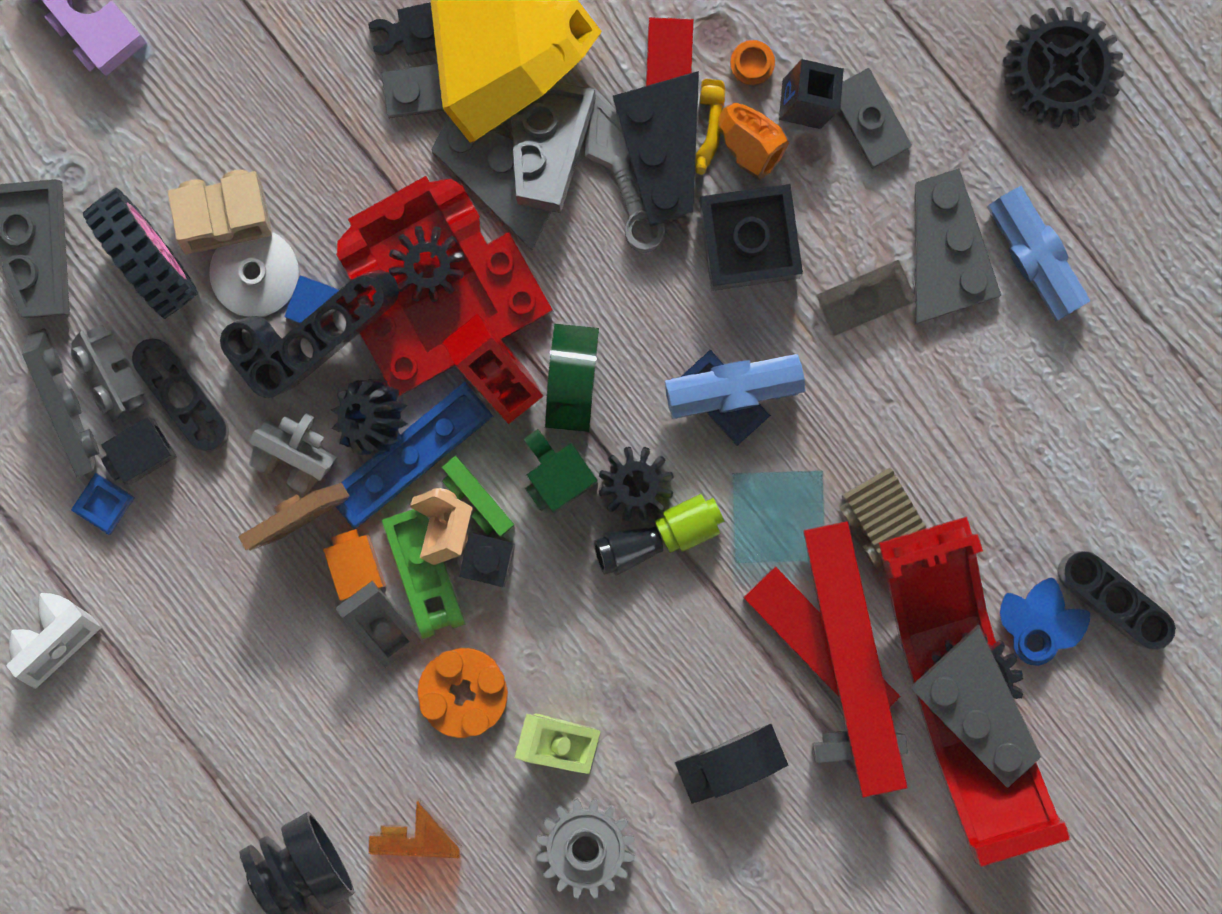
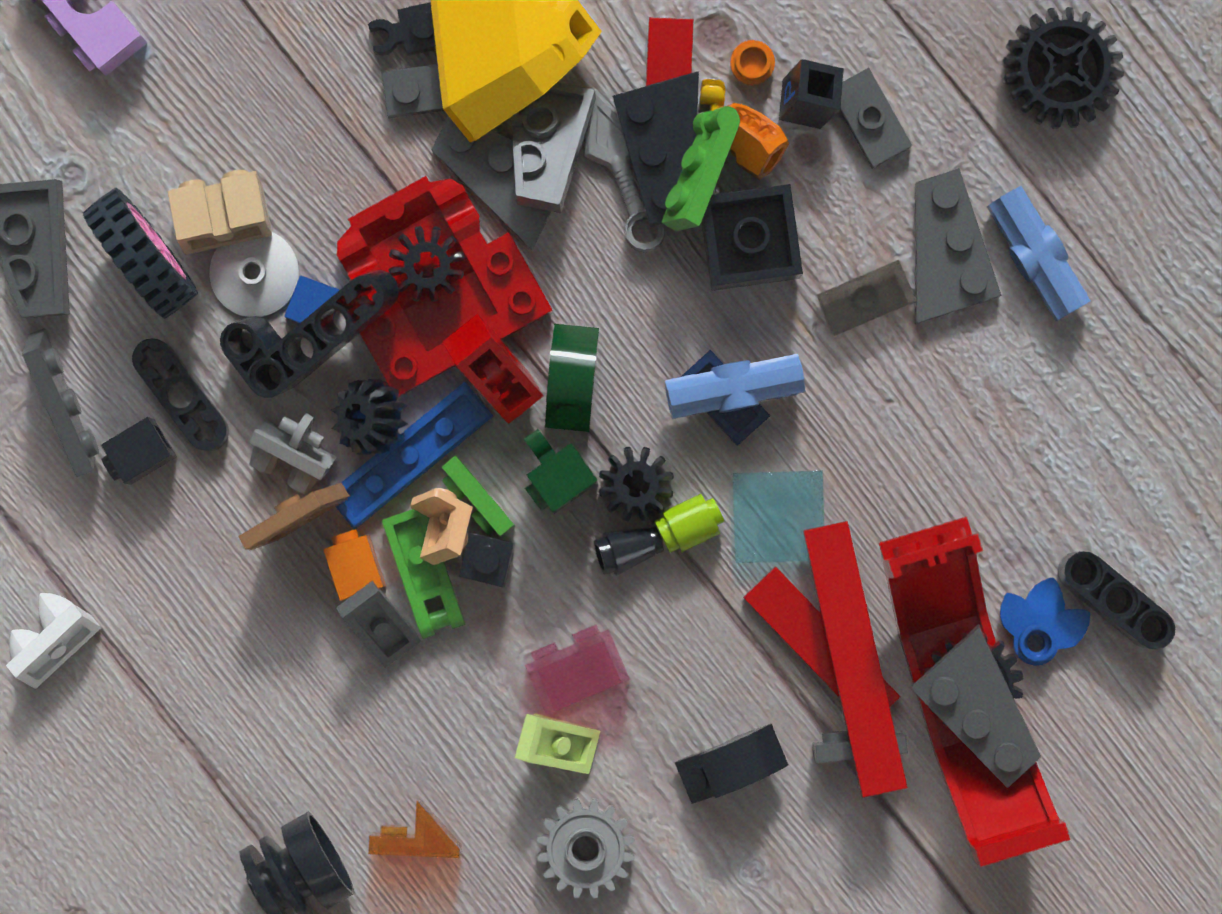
light grey hinge [71,325,145,422] -> none
blue tile [71,473,135,535] -> none
orange plate [417,647,508,738] -> none
dark tan brick [839,467,927,569] -> none
none -> clear pink brick [525,624,630,715]
none -> bright green plate [661,106,740,231]

